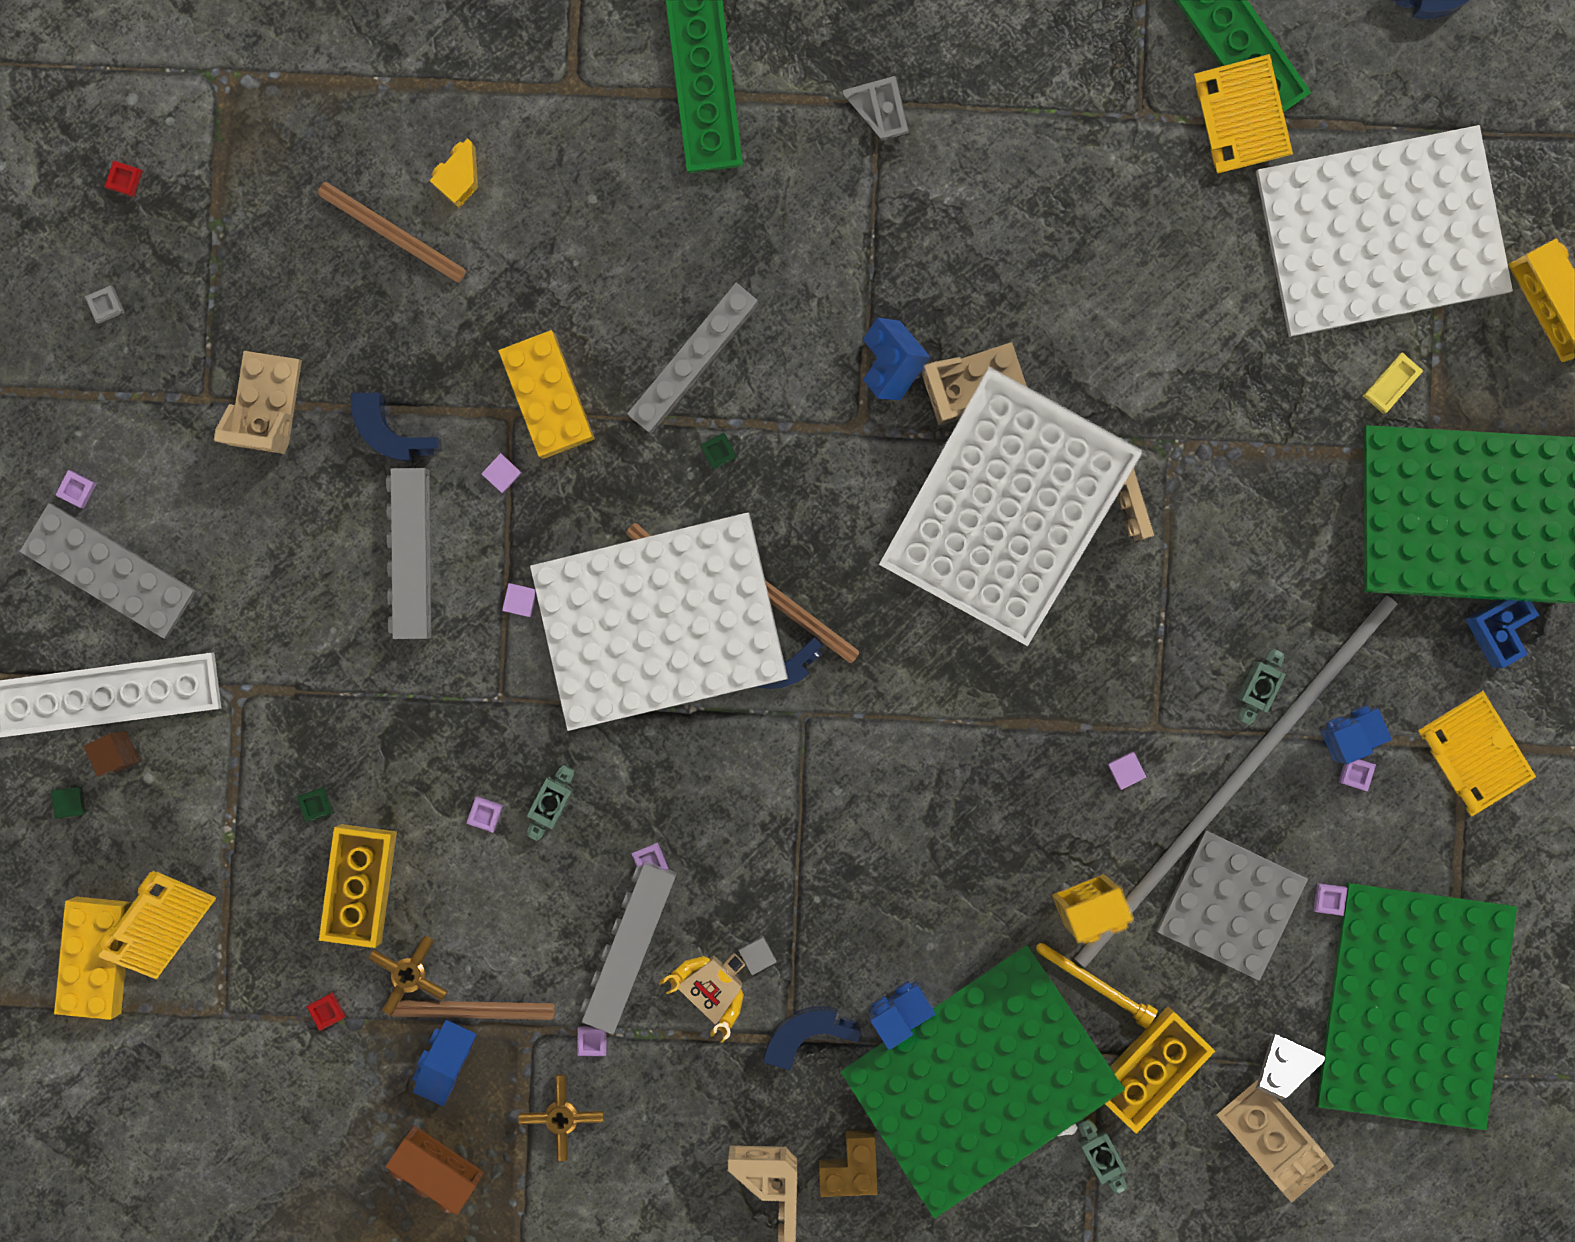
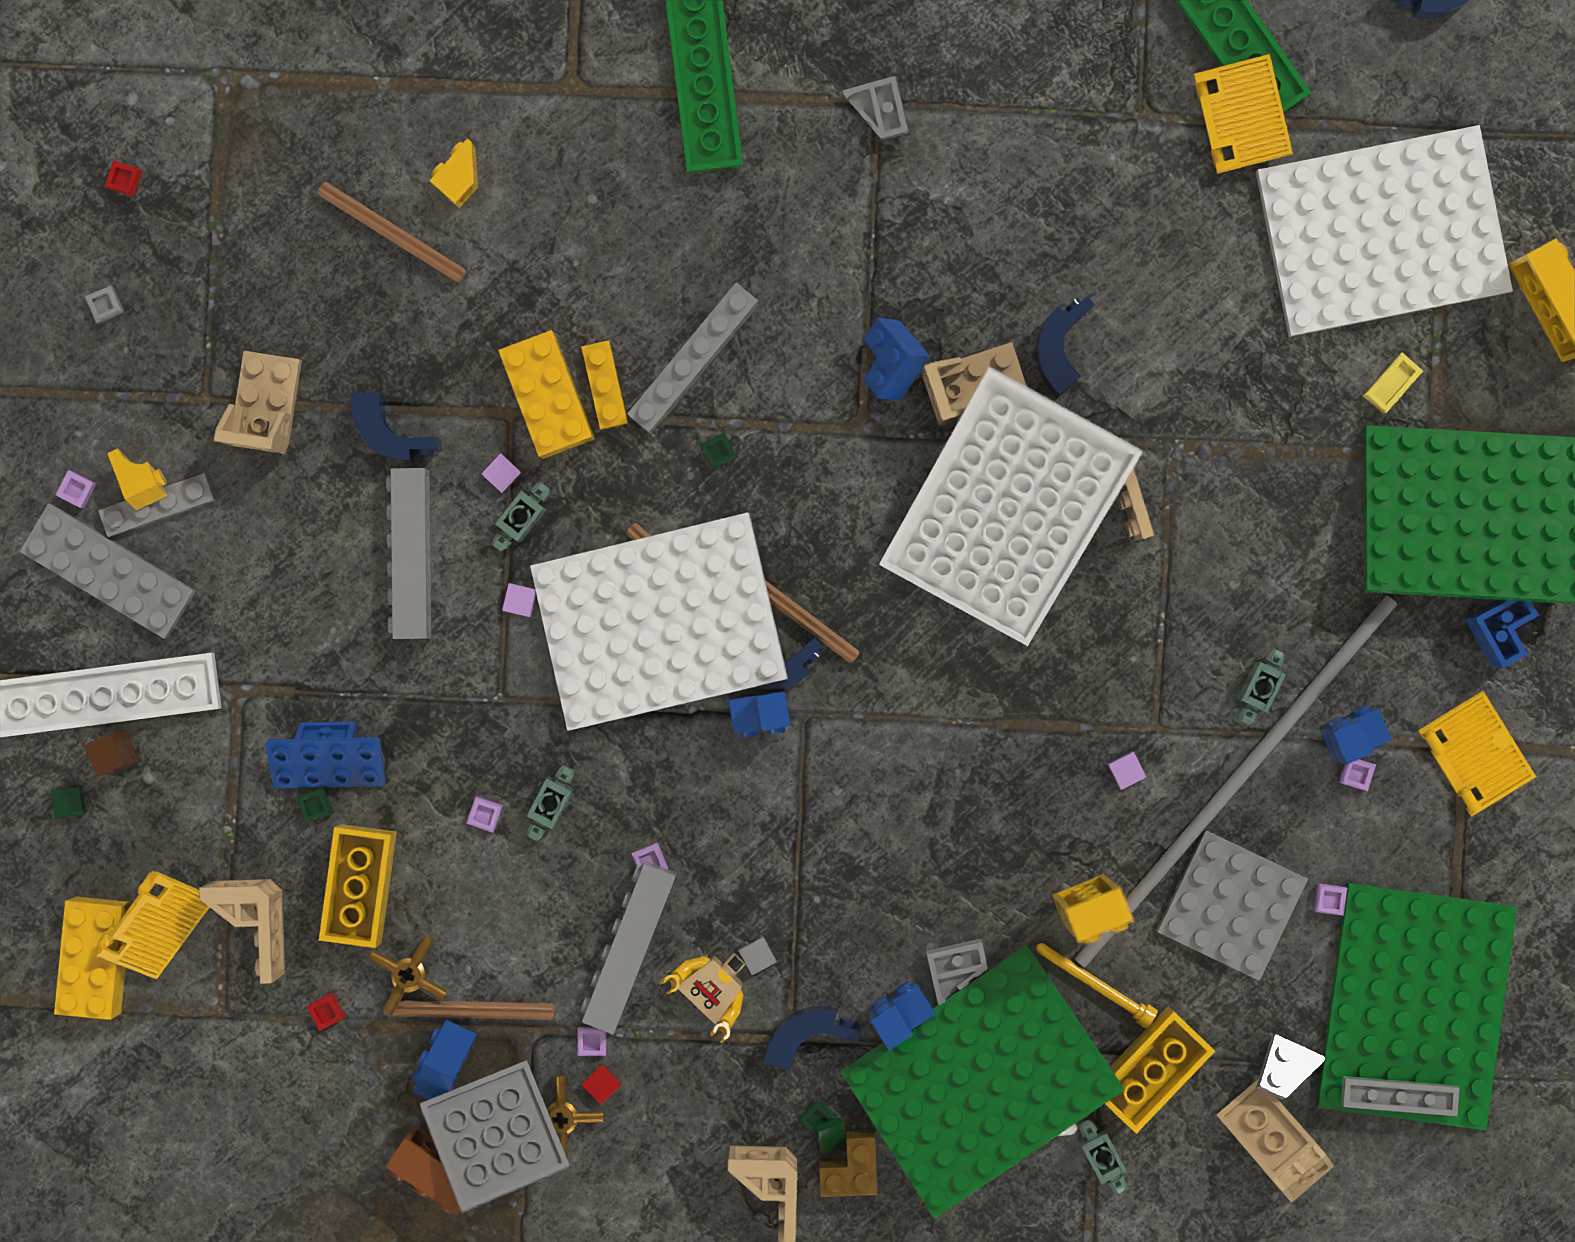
none -> light grey plate [98,473,216,537]
none -> yellow arch [108,448,167,511]
none -> tan bracket [199,879,285,984]
none -> blue bracket [265,722,386,788]
none -> light grey plate [419,1060,570,1213]
none -> sand green piece [492,482,550,551]
none -> red tile [581,1063,622,1104]
none -> yellow plate [582,340,628,430]
none -> blue brick [729,690,790,738]
none -> dark green tile [798,1098,838,1137]
none -> dark green tile [815,1117,846,1154]
none -> light grey wing [926,939,988,1005]
none -> dark blue arch [1036,296,1095,397]
none -> light grey plate [1341,1076,1460,1116]

